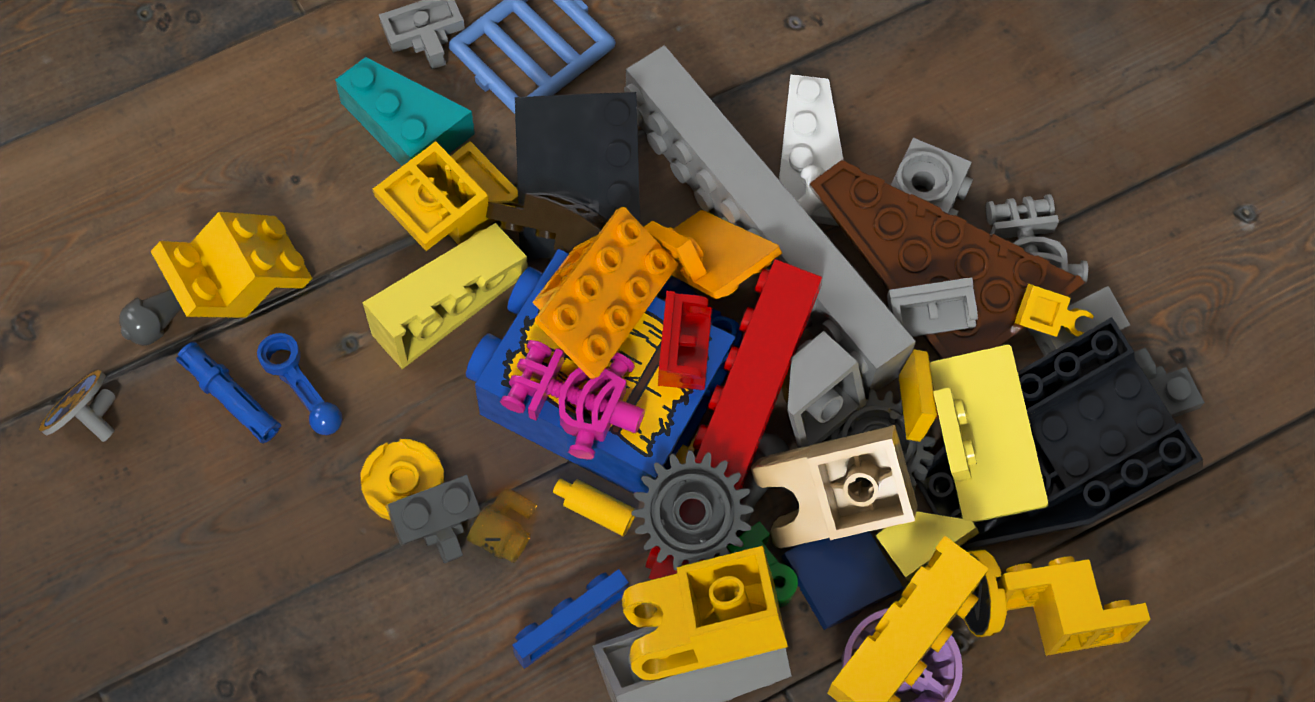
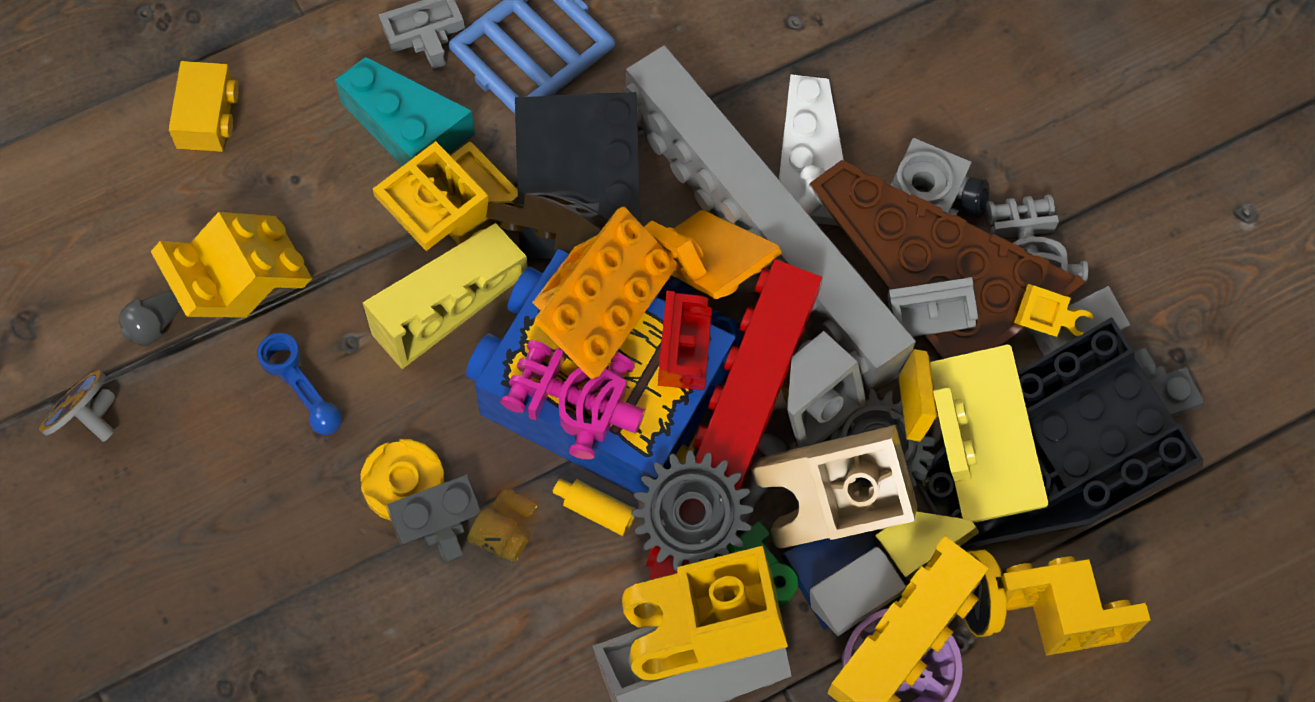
blue pin [176,341,281,444] -> none
blue plate [512,569,629,669] -> none
none -> yellow brick [169,61,239,152]
none -> light grey slope [810,547,906,636]
none -> black tile [962,177,989,218]

